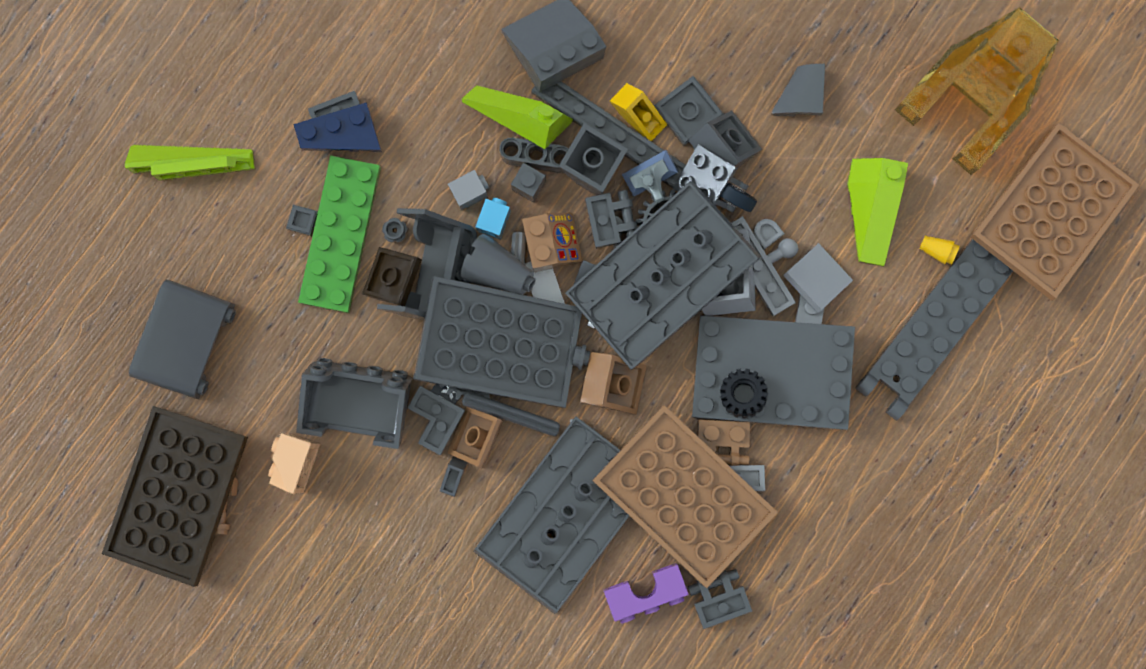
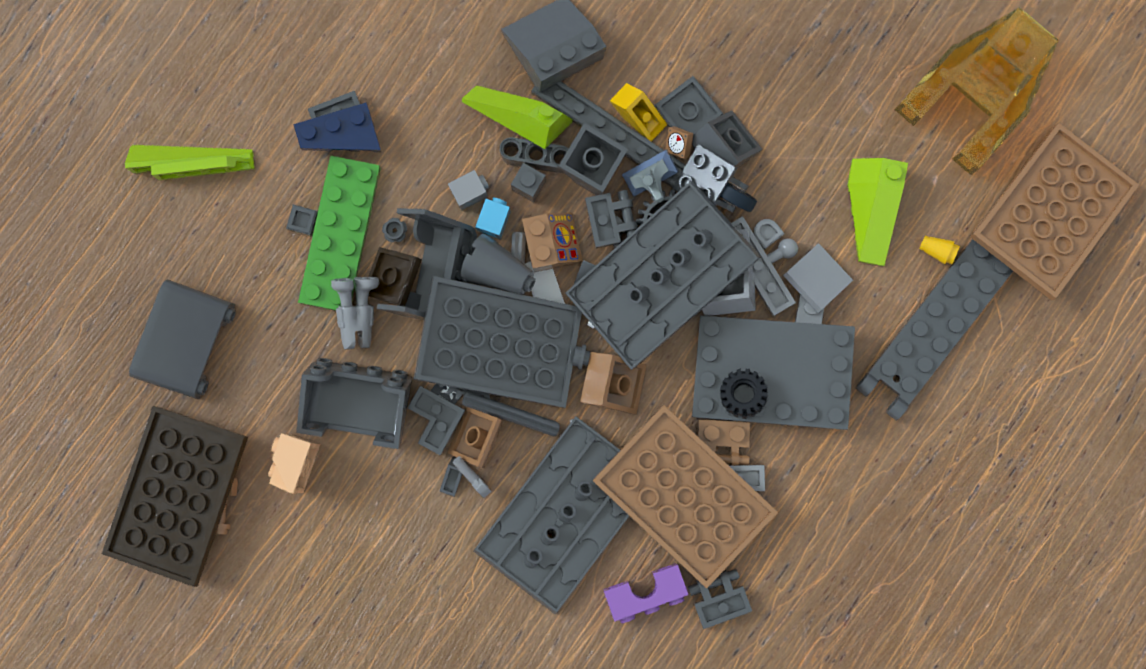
dark grey slope [772,64,825,117] -> none
none -> light grey piece [331,277,379,350]
none -> light grey bar [453,456,492,498]
none -> tile [665,126,693,159]

